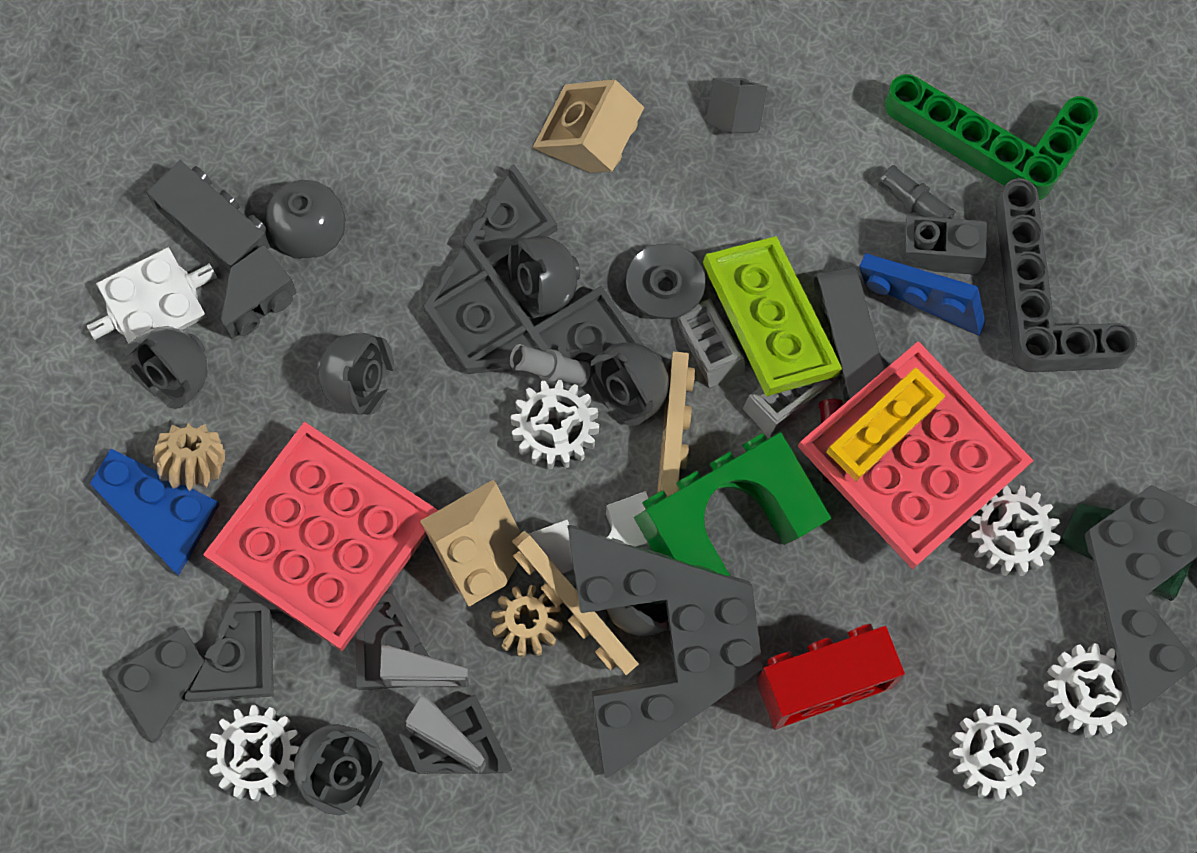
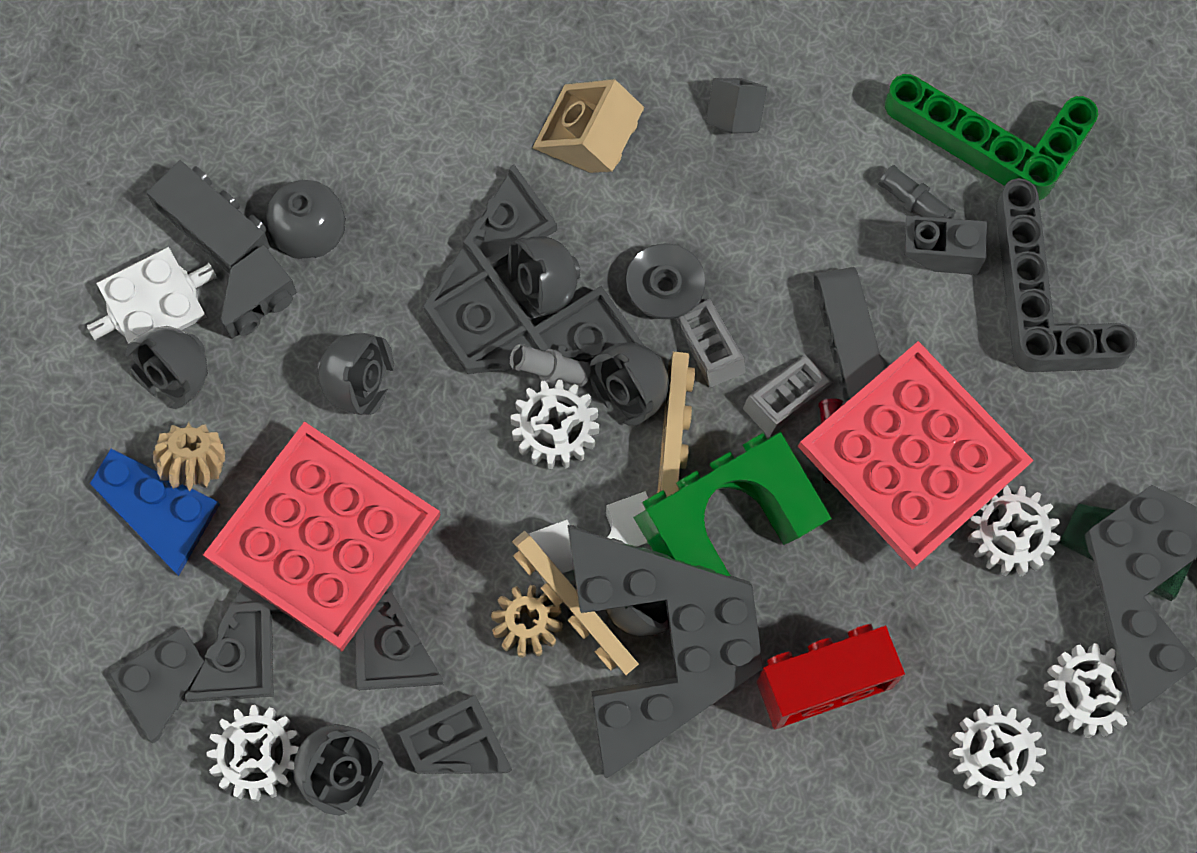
light grey slope [380,645,470,687] -> none
light grey slope [405,694,486,773] -> none
tan slope [420,480,521,607] -> none
lime plate [702,236,842,397] -> none
yellow plate [826,367,946,482] -> none
blue wing [859,253,986,336] -> none

